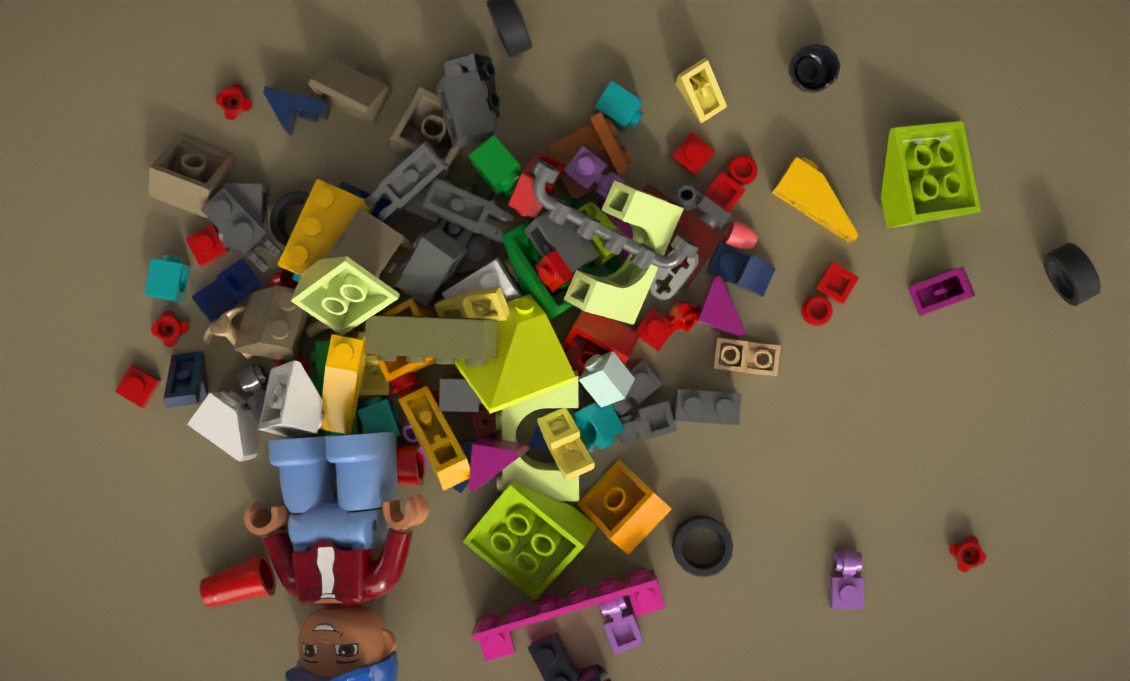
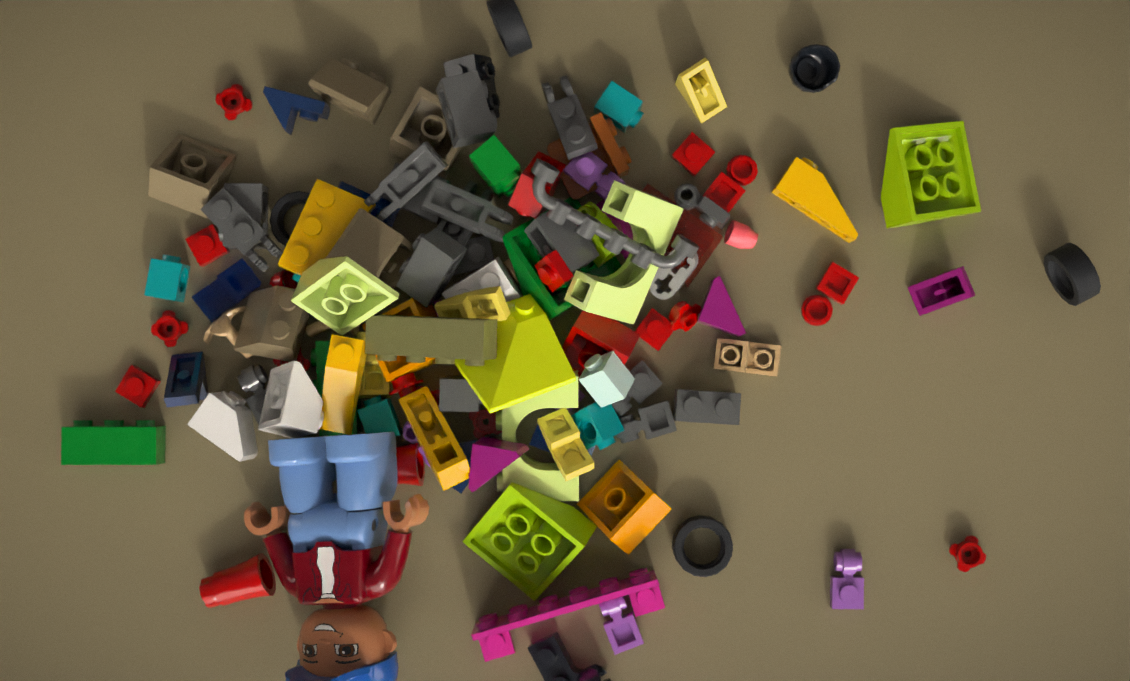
dark blue slope [706,243,776,297] -> none
none -> green brick [61,420,166,465]
none -> dark grey hinge [542,75,598,160]

